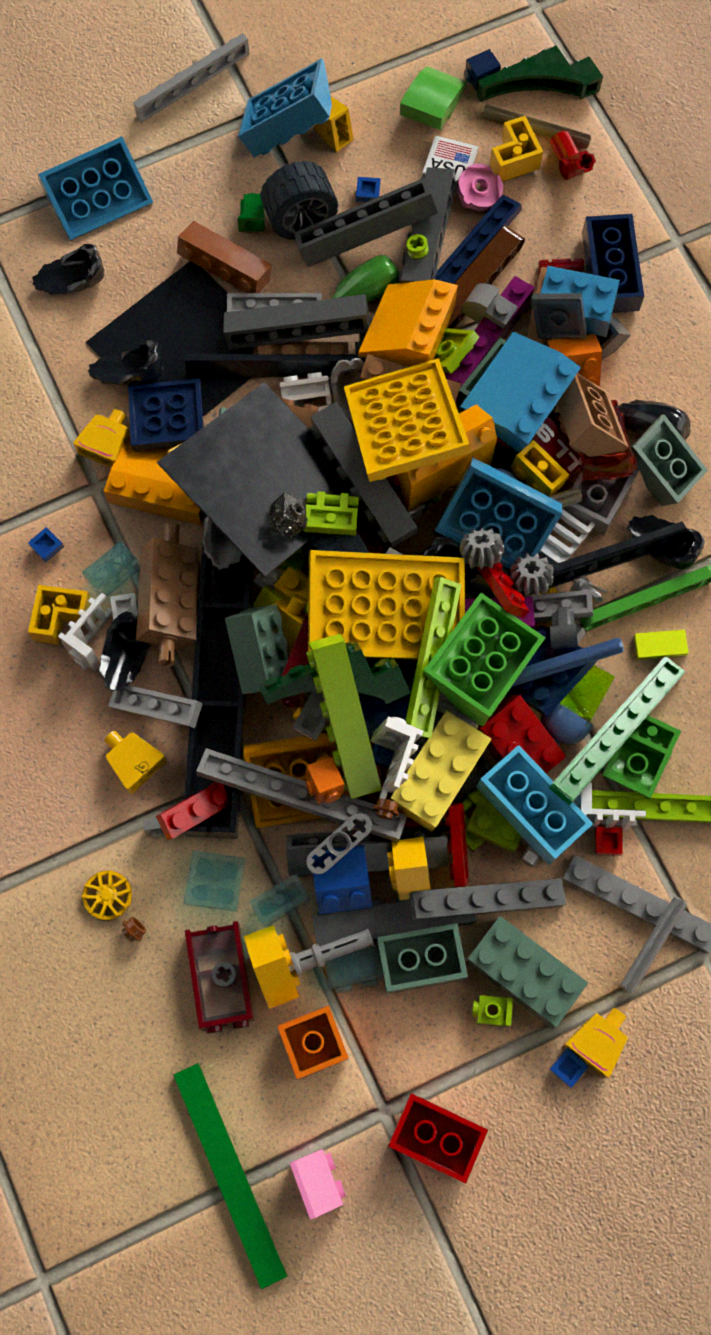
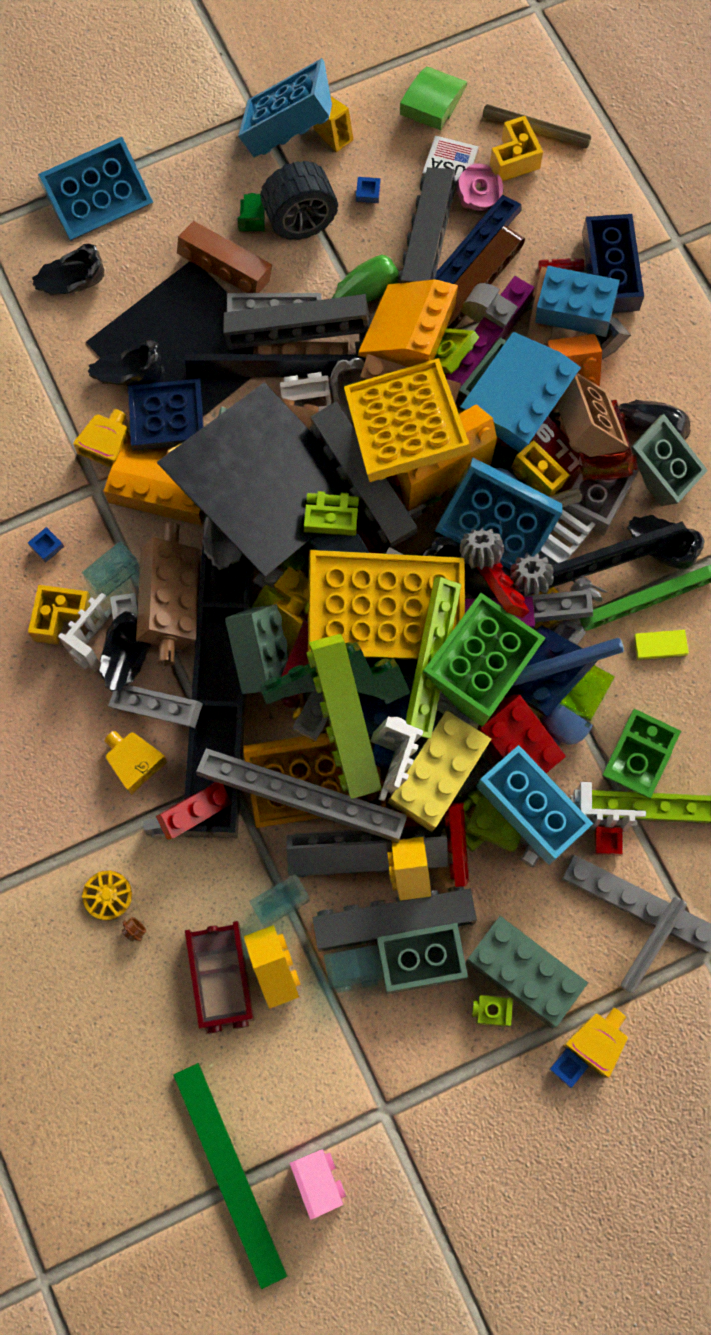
light grey plate [133,33,250,123] -> none
clear light blue plate [184,850,246,912] -> none
dark grey bush [212,962,237,988] -> none
clear smoke brick [268,492,308,539] -> none
orange brick [277,1005,349,1080] -> none
light grey pin [290,929,374,976] -> none
dark grey brick [294,178,438,267] -> none
orange brick [305,757,344,804] -> none
light grey beam [307,813,373,874] -> none
blue slope [313,845,373,915] -> none
dark orange plate [373,798,399,820] -> none
red brick [388,1093,488,1184] -> none
lime bush [406,234,429,259] -> none
dark grey plate [409,878,566,921] -> none
dark blue brick [464,49,501,91] -> none
dark green arch [477,45,603,102] -> none
dark grey tile [531,293,587,338] -> none
red piece [549,130,596,180] -> none
tile [549,656,686,805] -> none
dark grey piece [550,607,578,649] -> none

